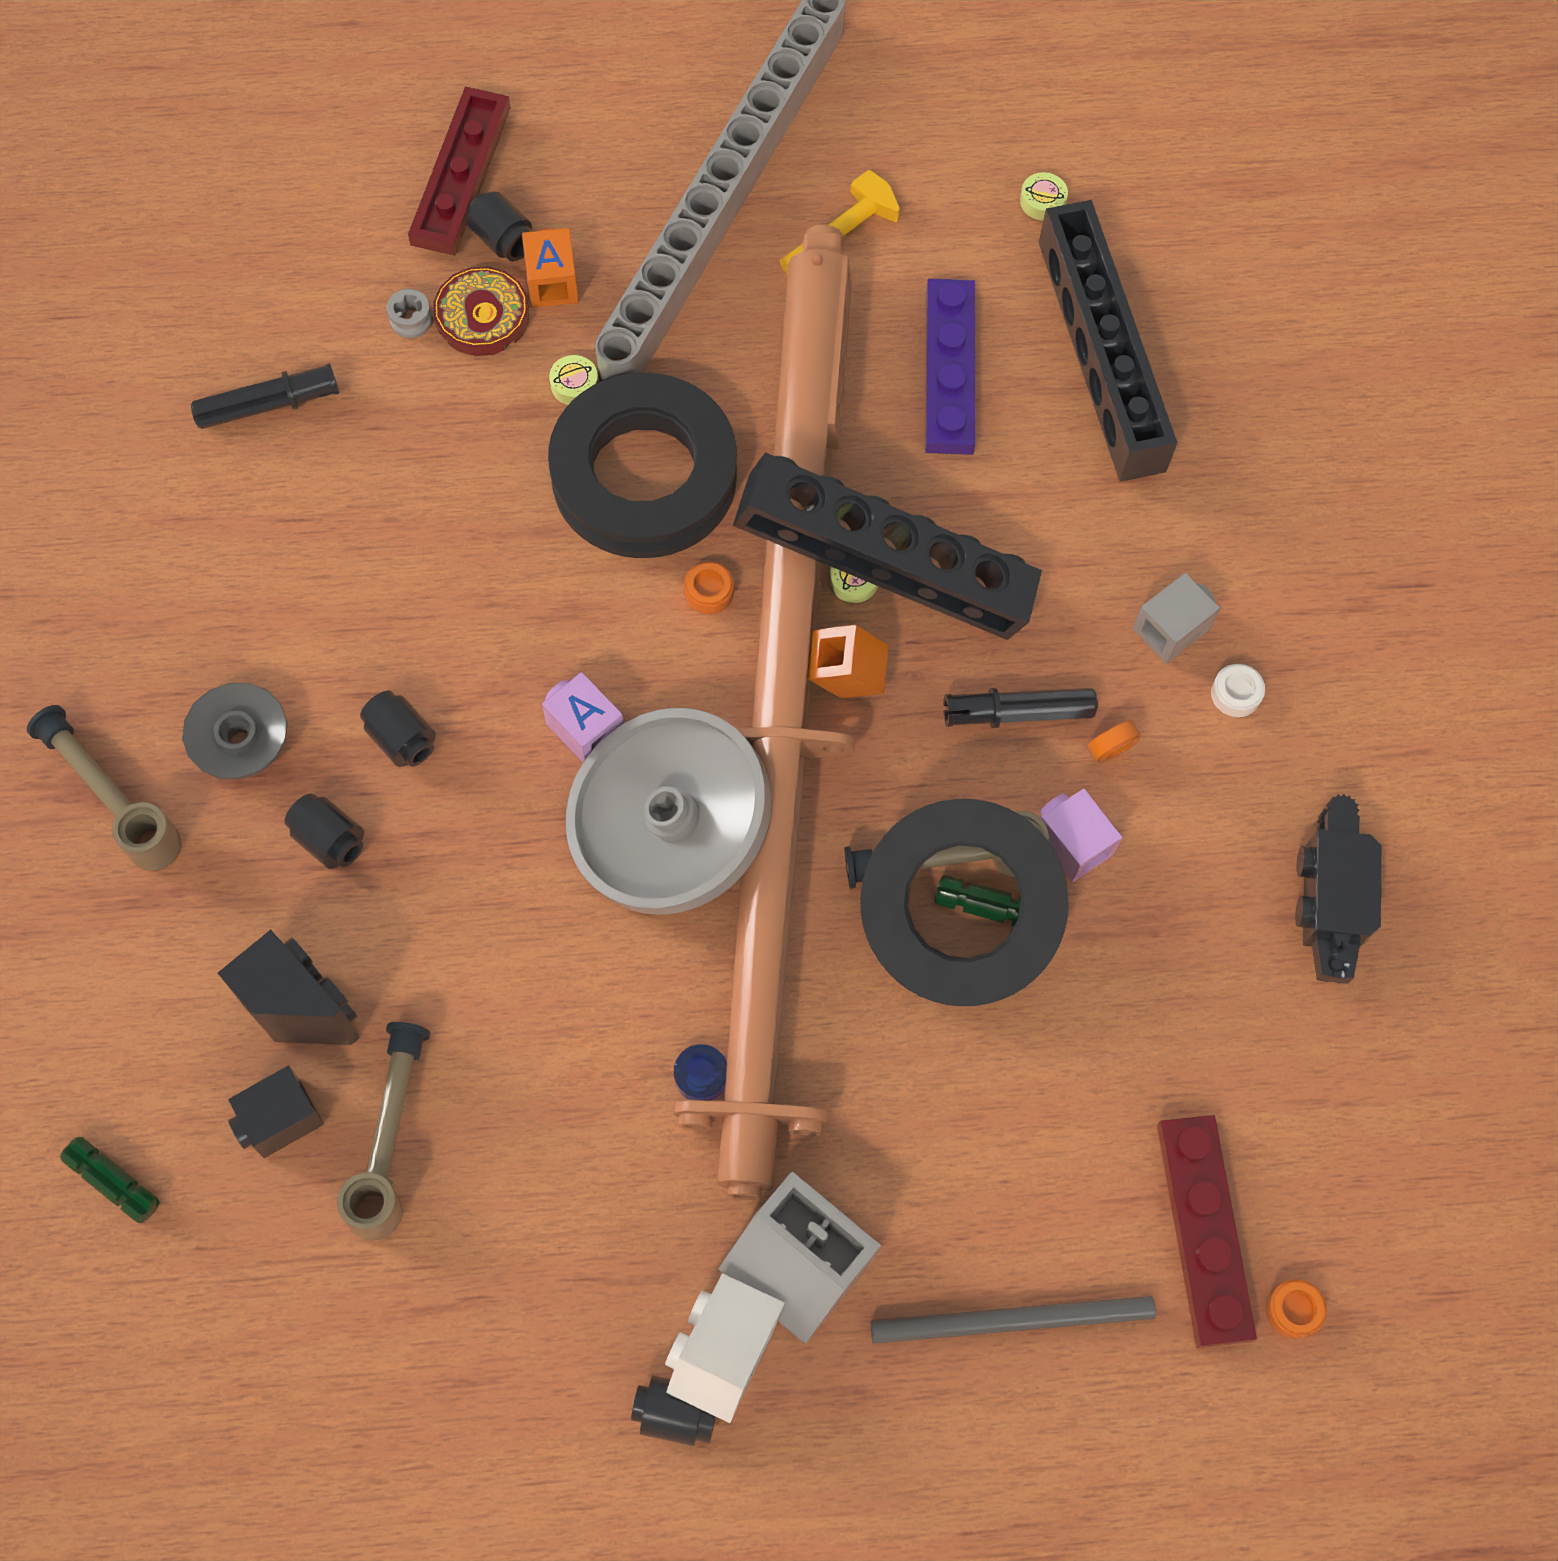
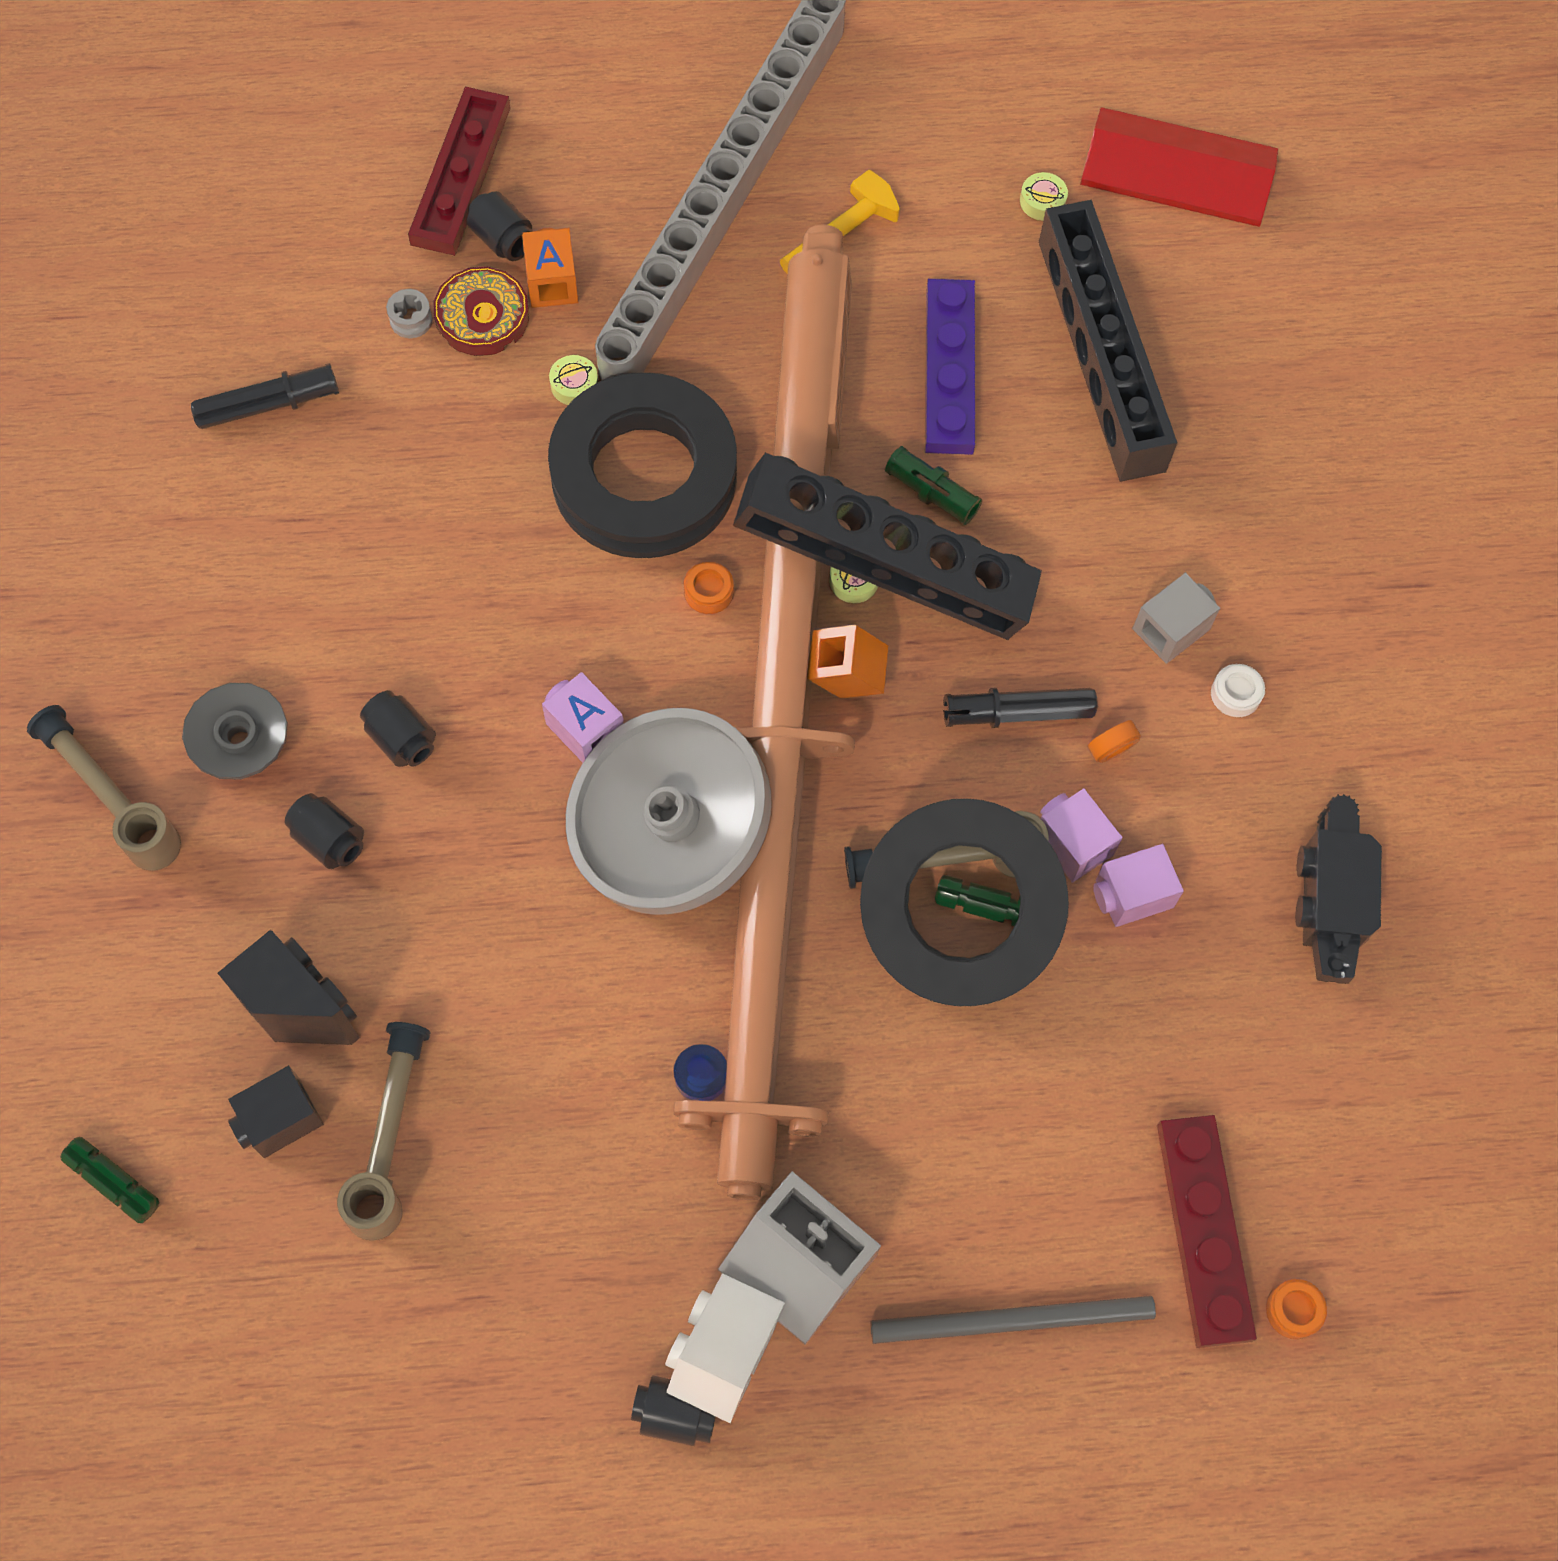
none -> dark green pin [885,446,983,525]
none -> red slope [1080,107,1278,227]
none -> lavender brick [1093,844,1184,927]

